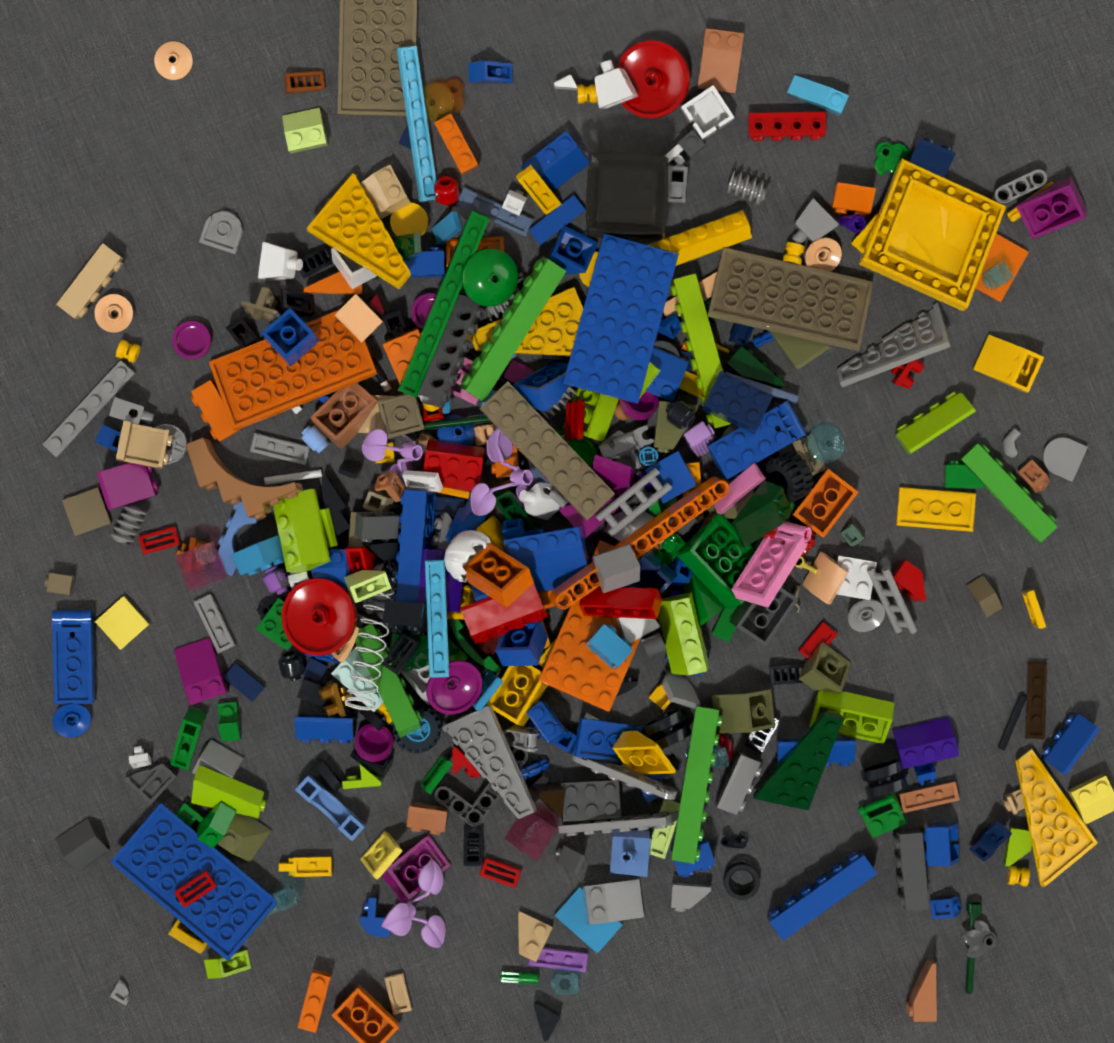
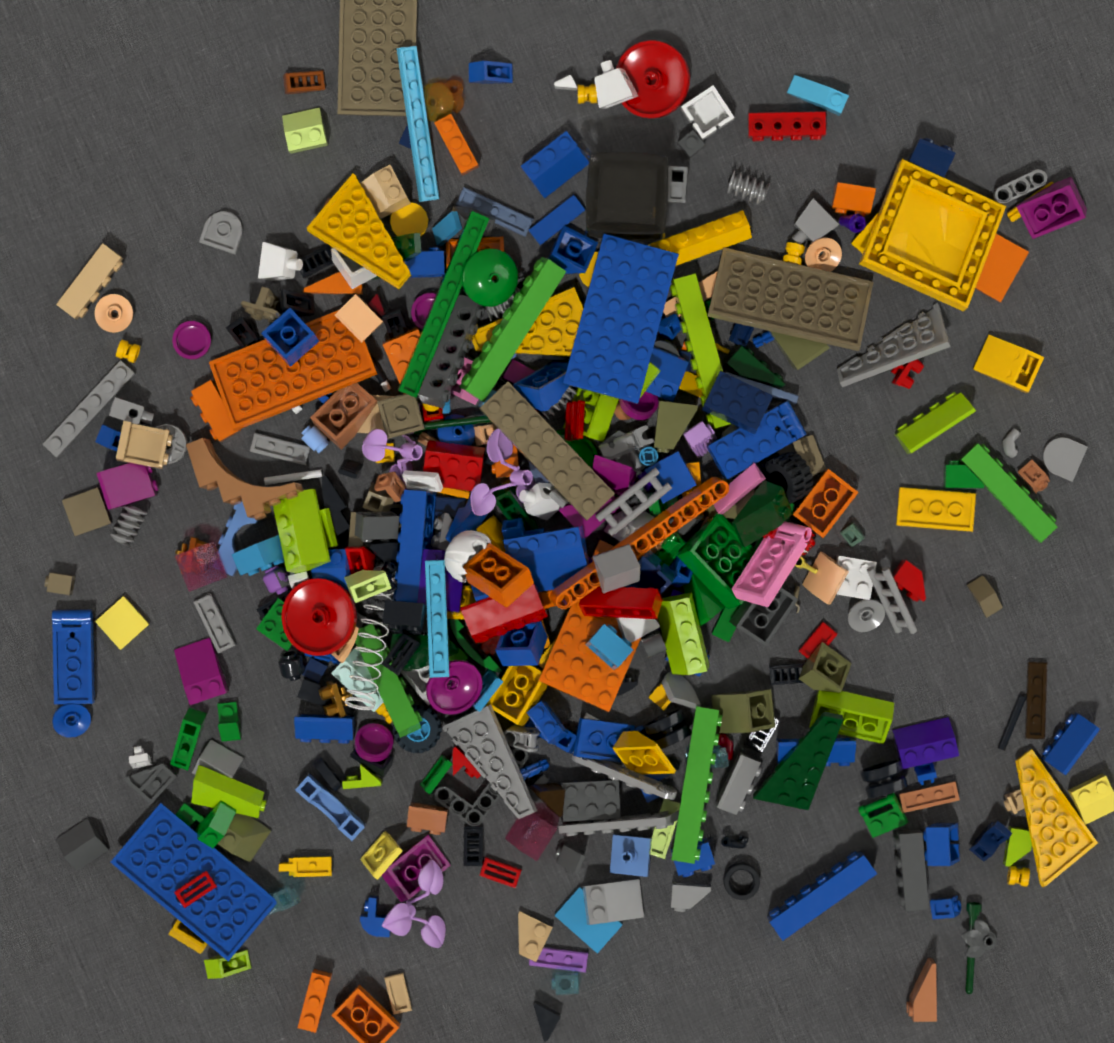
light grey tile [110,979,130,1006] -> none
red tile [138,526,181,555] -> none
light nougat dish [154,41,193,80] -> none
dark blue tile [223,663,265,702] -> none
black beam [357,702,385,731] -> none
red head [434,176,459,206] -> none
green axle [500,970,538,985] -> none
white tile [502,190,527,216] -> none
yellow plate [516,165,561,215] -> none
dark blue tile [611,827,650,838] -> none
white tile [663,144,685,165] -> none
black head [666,400,695,429] -> none
nougat slope [697,28,744,94] -> none
clear light blue dish [807,425,844,463] -> none
green plate [874,142,910,176] -> none
clear light blue brick [982,261,1014,290] -> none
yellow tile [1021,589,1046,629] -> none

